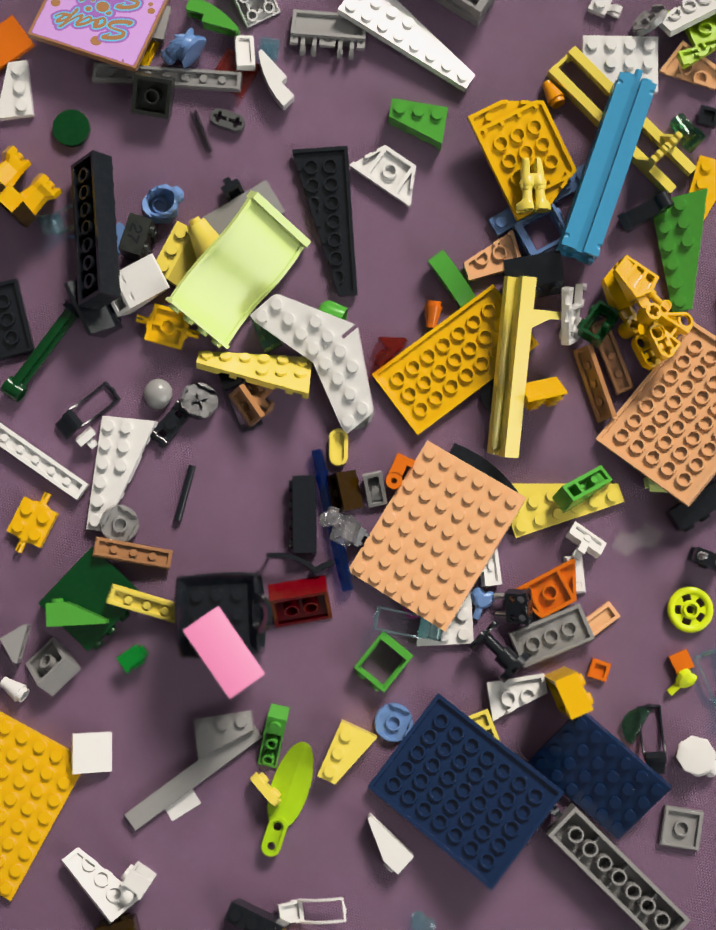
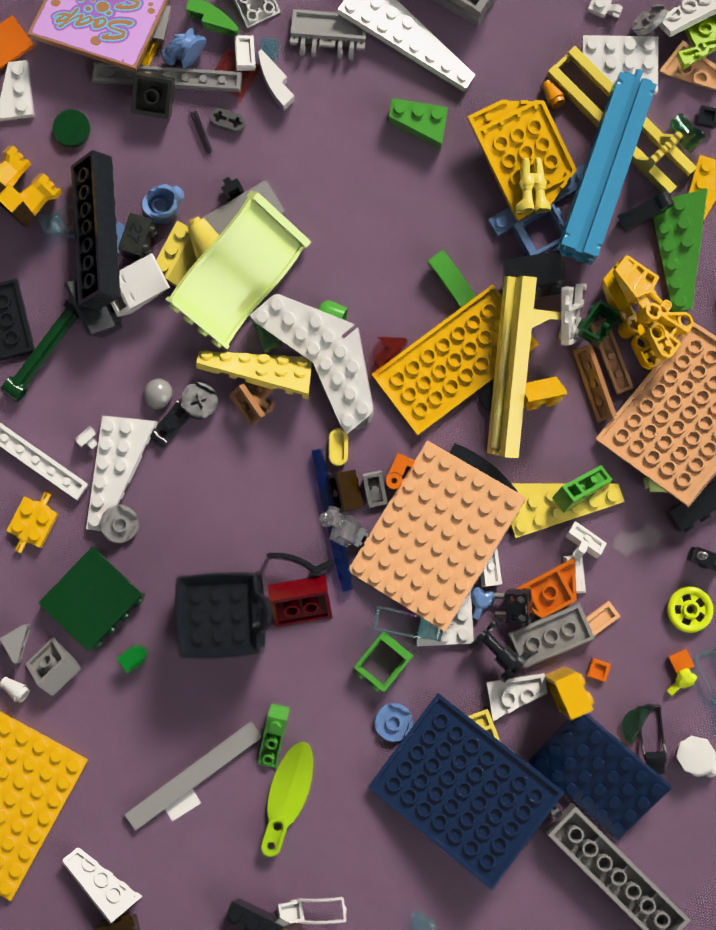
bright green slope [46,598,109,627] -> none
black piece [55,381,121,439] -> none
white tile [71,731,112,774] -> none
medium nougat tile [92,536,173,570] -> none
light yellow tile [106,583,175,623] -> none
white window [121,861,157,900] -> none
yellow plate [136,303,200,351] -> none
black bar [174,465,196,522] -> none
bright pink slope [183,606,265,699] -> none
light grey wing [194,710,255,759] -> none
black piece [218,372,263,433] -> none
light yellow plate [250,772,282,807] -> none
black brick [289,475,317,553] -> none
black wing [292,146,358,297] -> none
light yellow wedge [317,719,377,784] -> none
white wing [349,145,416,208] -> none
white slope [367,813,414,874] -> none
orange cone [424,300,443,328] -> none
light nougat wing [463,229,521,282] -> none
light grey tile [658,804,704,851] -> none

